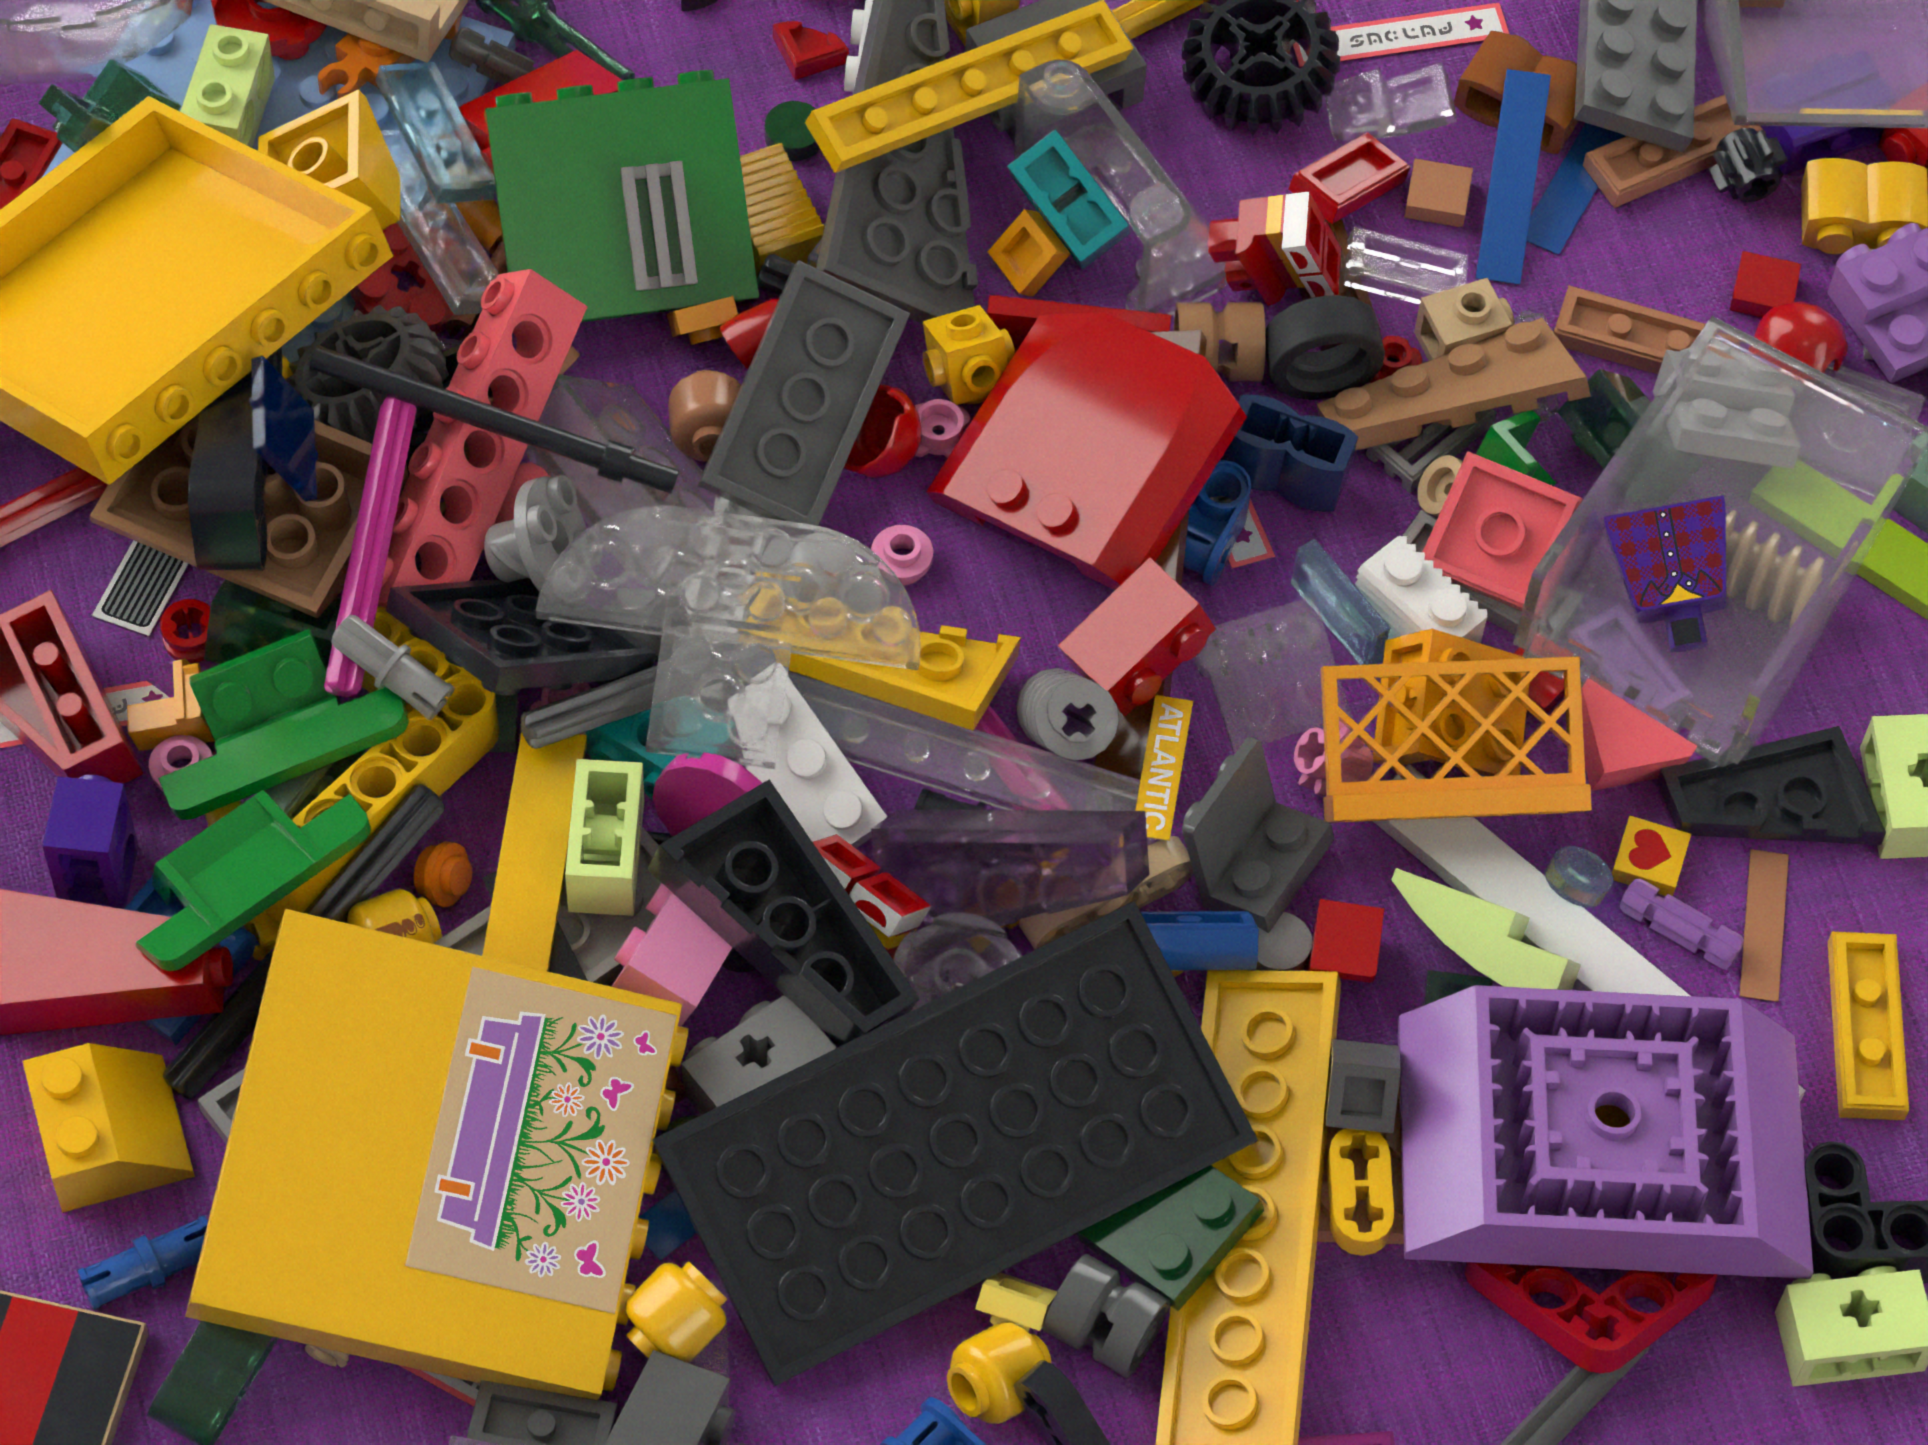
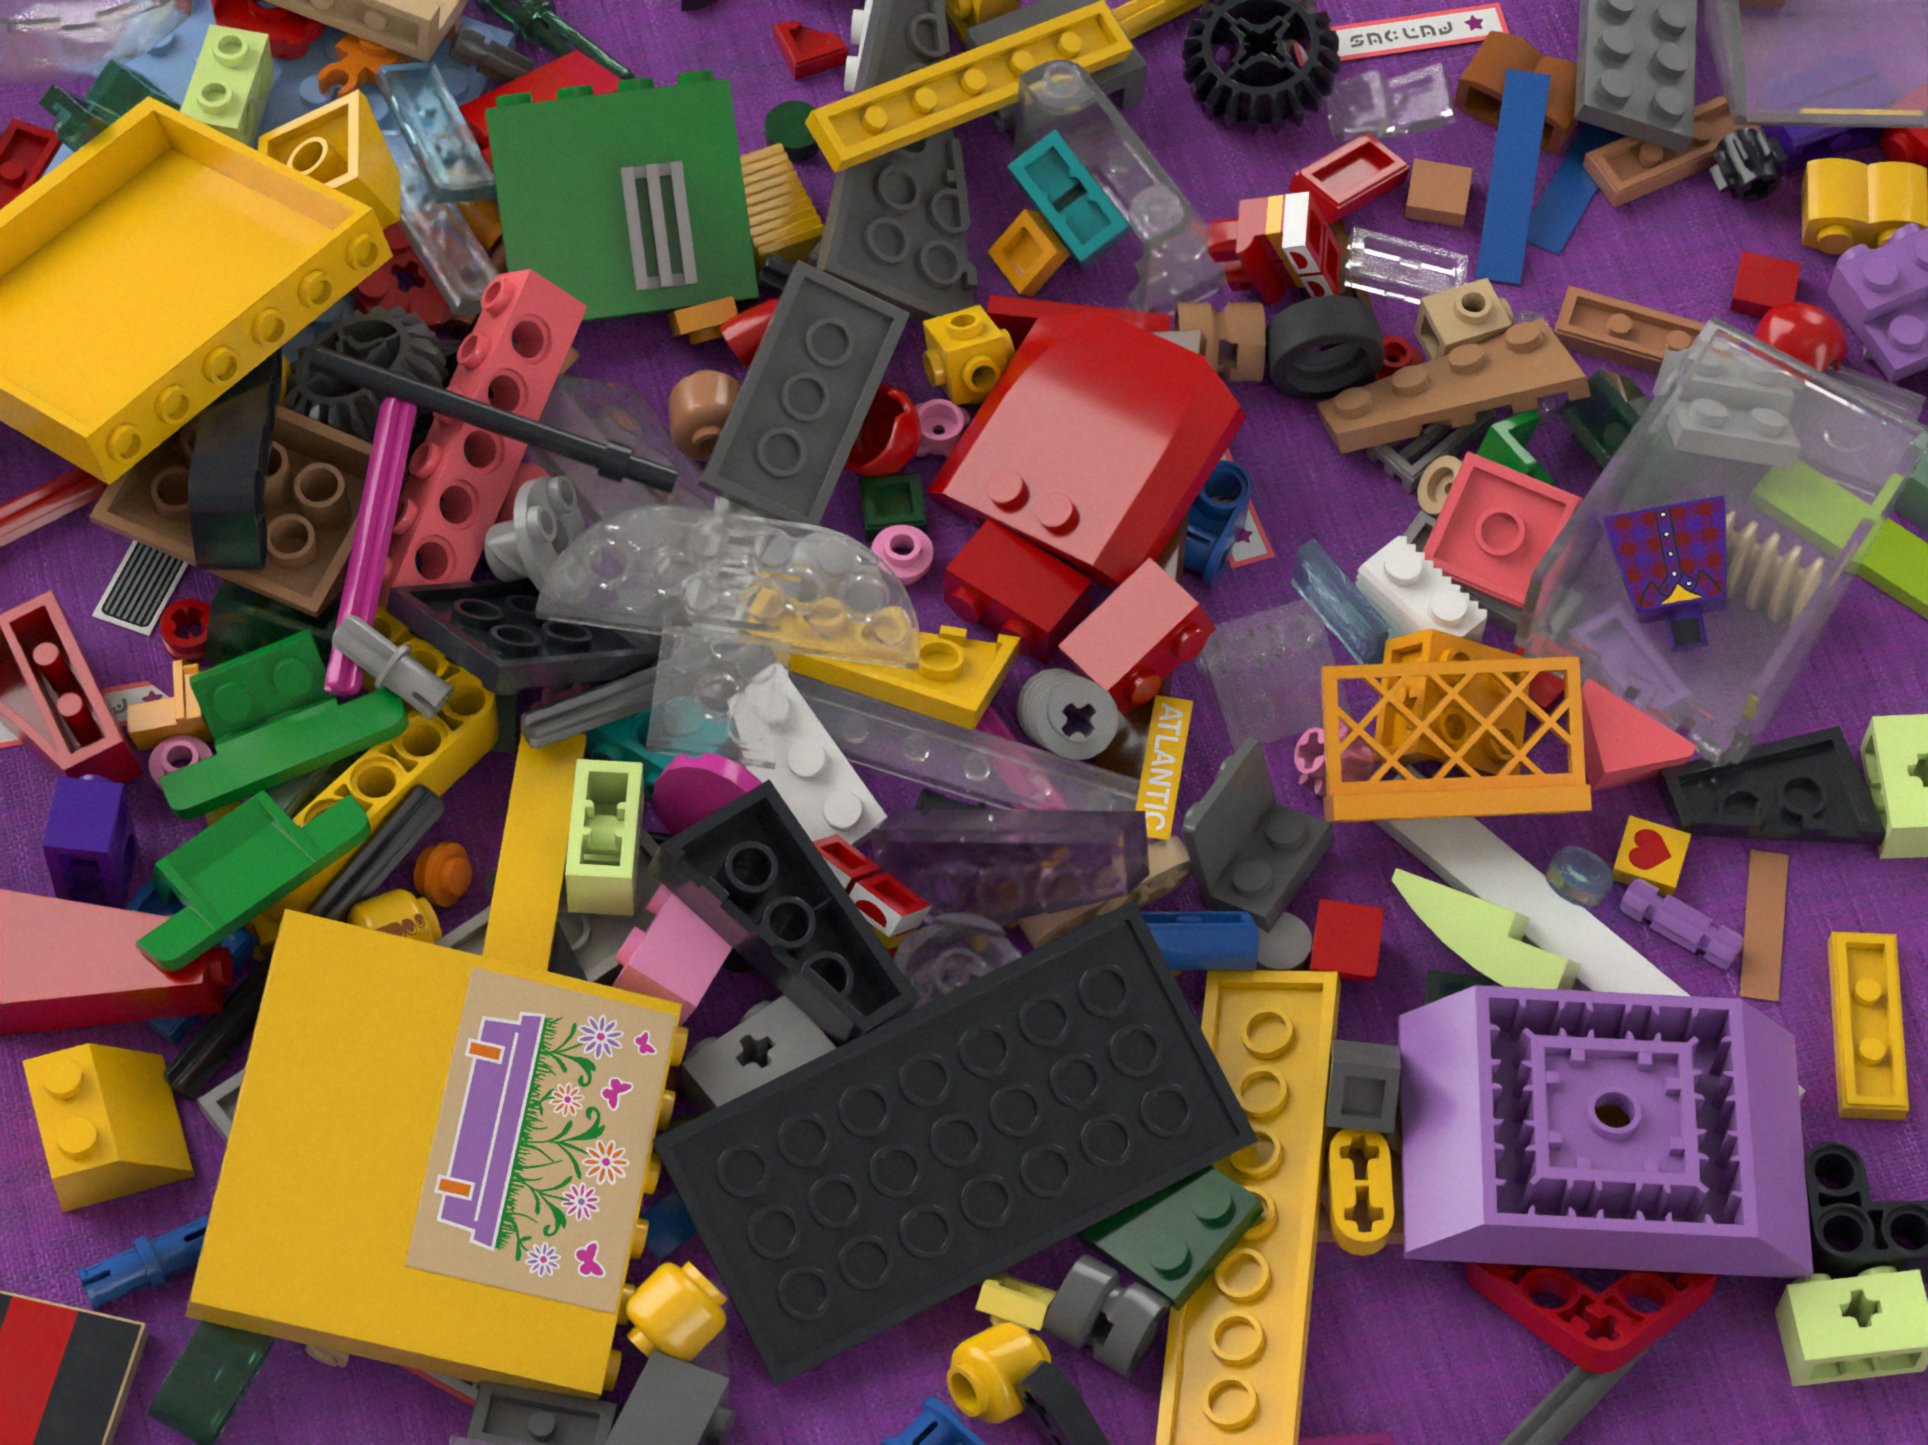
clear blue piece [249,356,318,502] -> none
dark blue brick [1220,394,1358,512] -> none
none -> dark green tile [858,472,927,541]
none -> red brick [944,517,1092,665]

